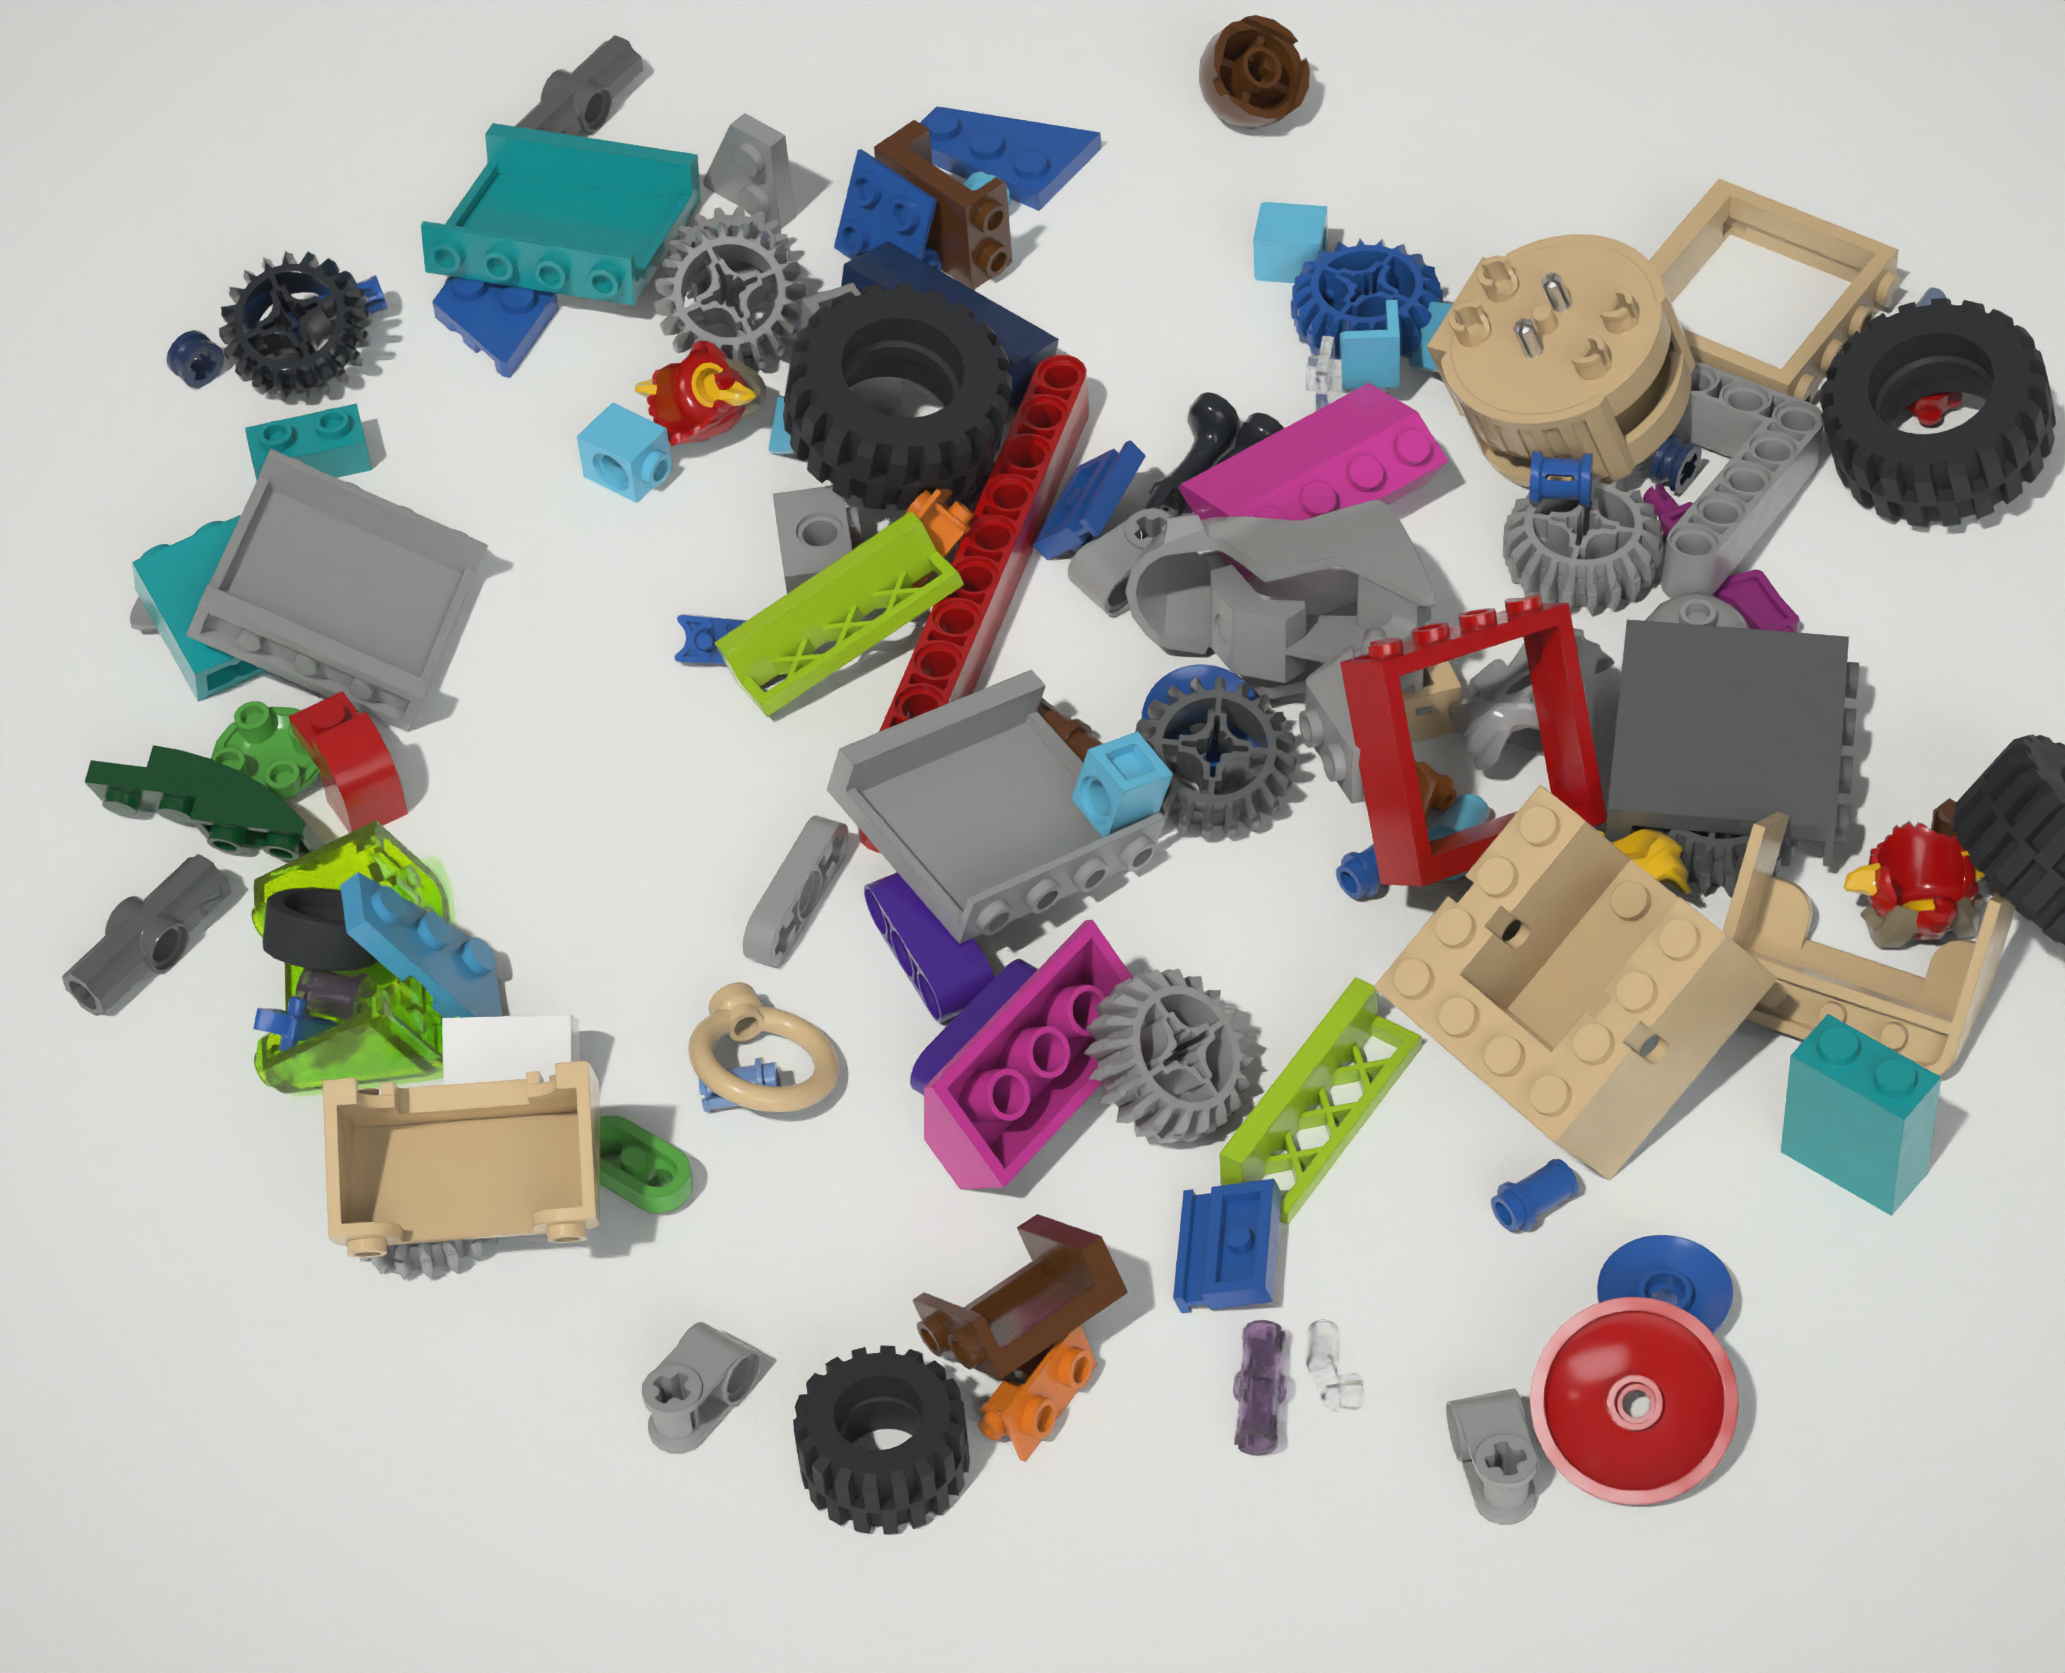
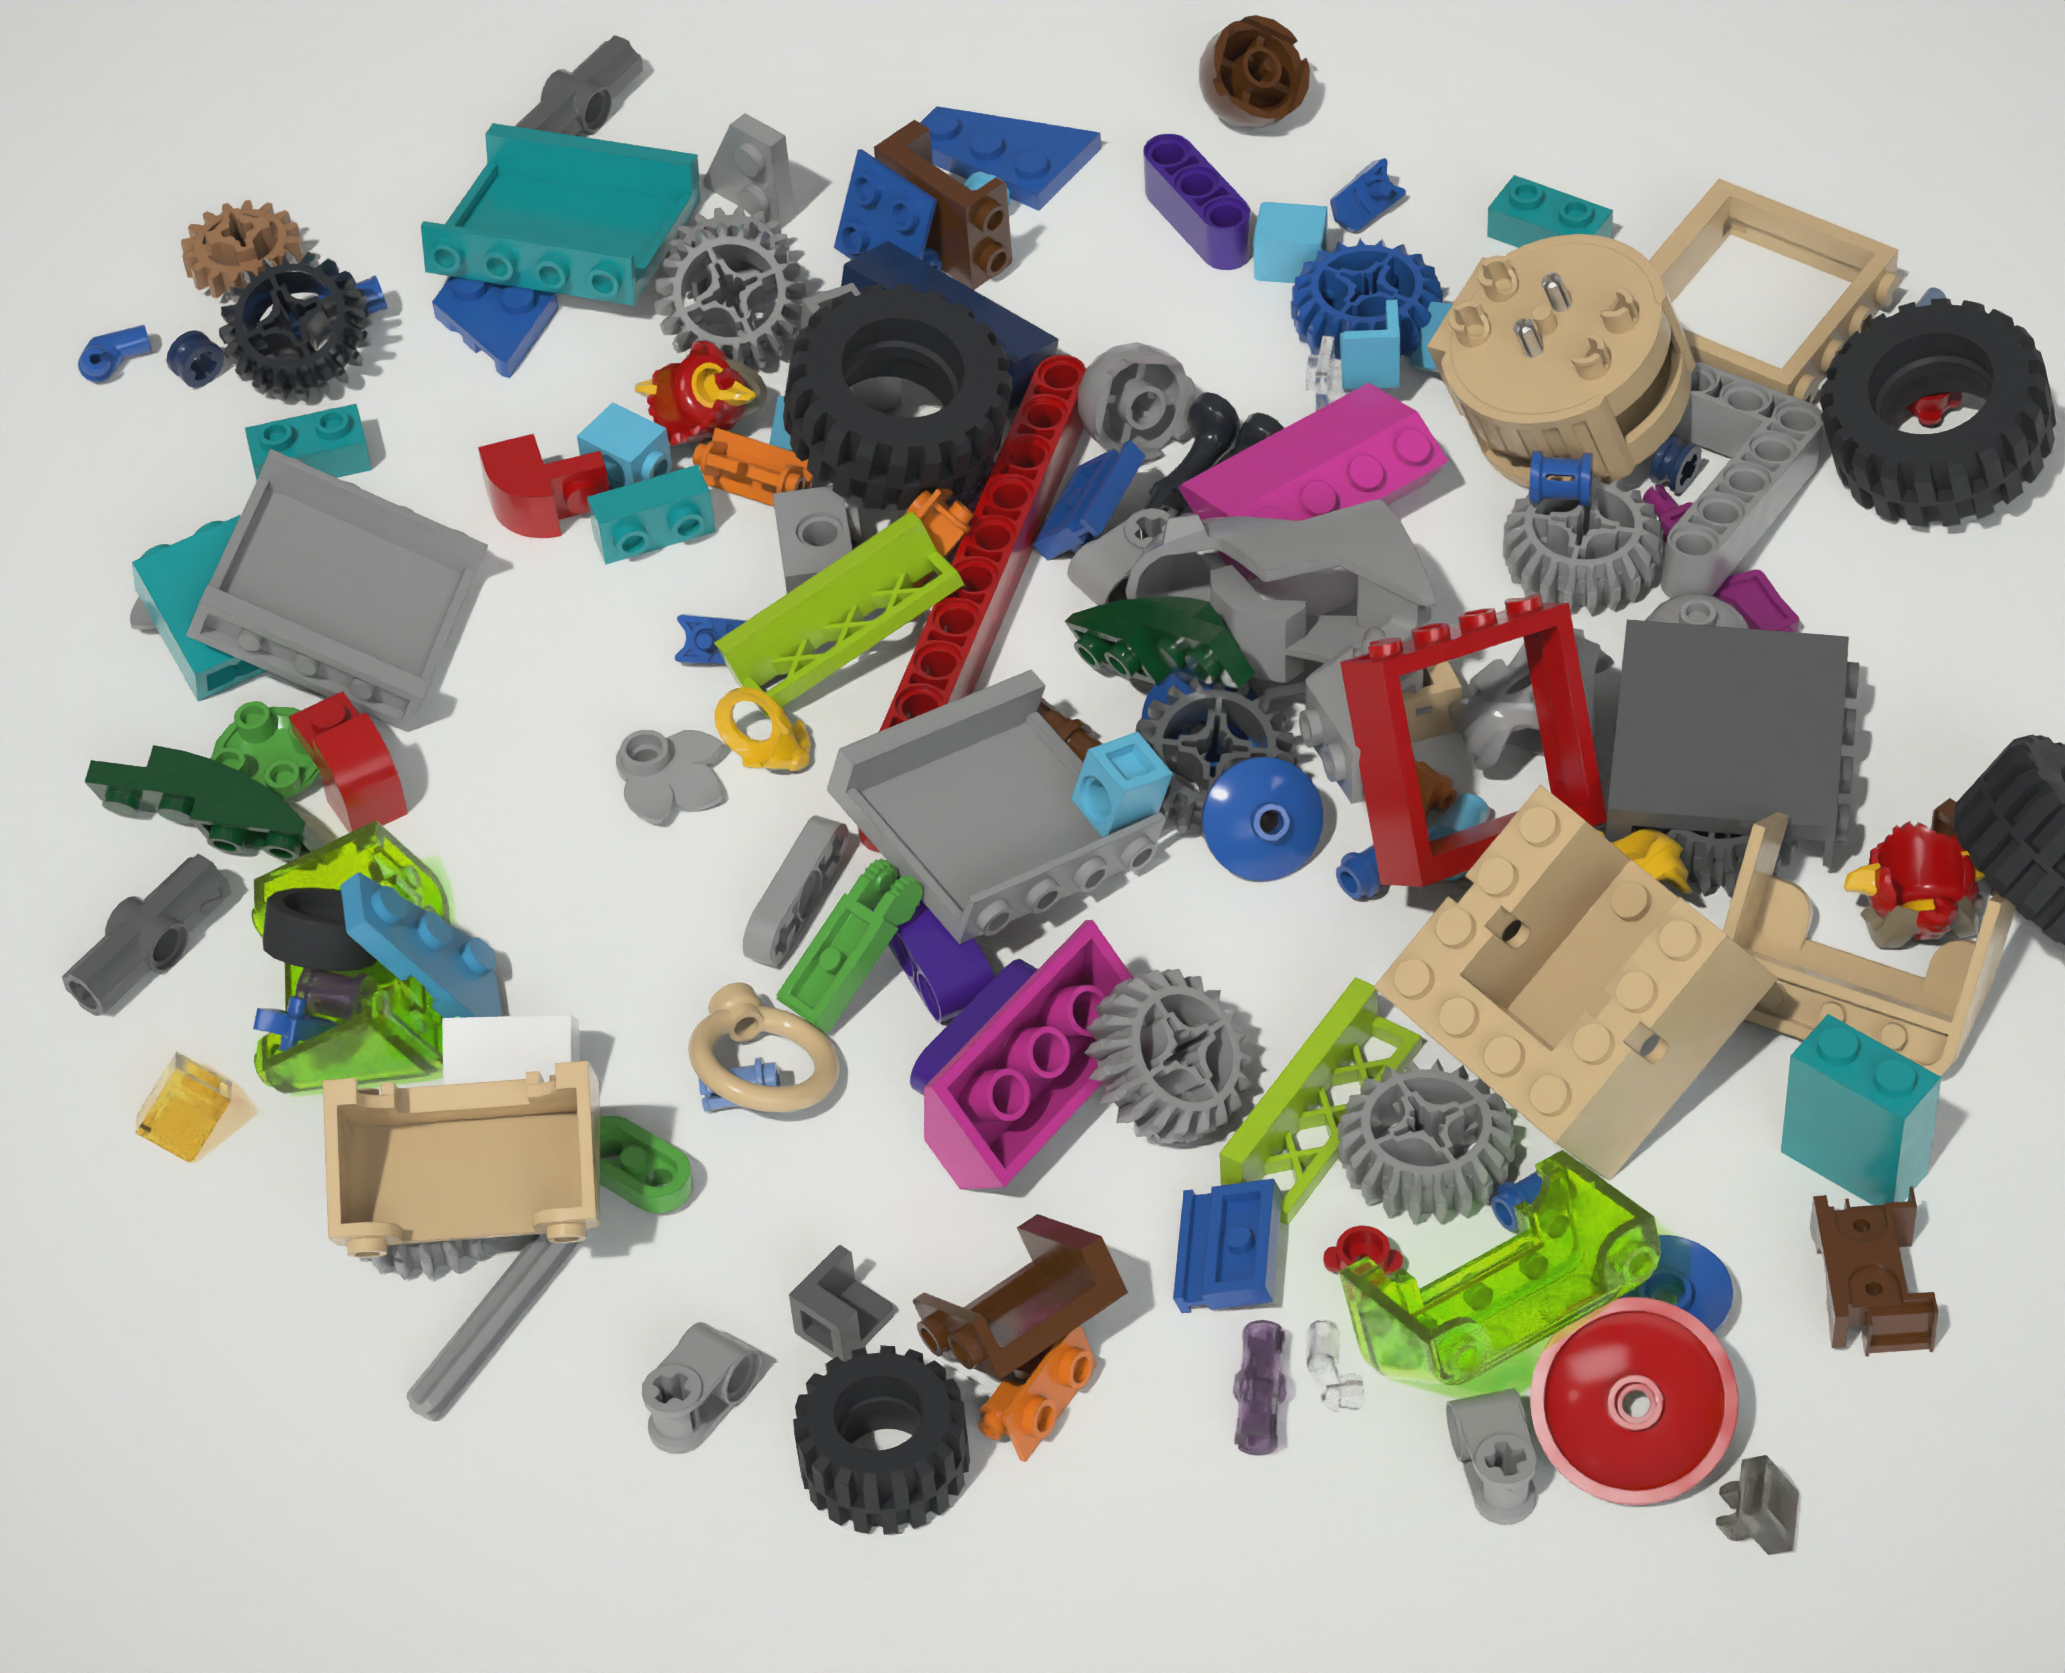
none -> blue arm [78,325,152,382]
none -> clear yellow panel [135,1051,232,1162]
none -> medium nougat gear [181,200,303,298]
none -> light grey axle [406,1234,580,1420]
none -> red brick [478,433,609,538]
none -> teal piece [587,464,716,565]
none -> light grey plate [616,730,723,823]
none -> orange hinge [693,428,814,506]
none -> yellow piece [714,687,812,771]
none -> bright green hinge [776,858,924,1034]
none -> dark grey panel [789,1245,894,1362]
none -> dark green slope [1064,596,1256,689]
none -> light grey cylinder [1078,342,1196,461]
none -> dark purple beam [1143,134,1252,270]
none -> blue dish [1202,757,1323,881]
none -> red plate [1323,1225,1403,1295]
none -> blue piece [1330,158,1406,232]
none -> light grey gear [1338,1059,1515,1224]
none -> clear neon green windscreen [1339,1150,1661,1386]
none -> teal piece [1487,175,1613,248]
none -> clear smoke tile [1715,1455,1799,1555]
none -> reddish brown piece [1810,1186,1939,1357]

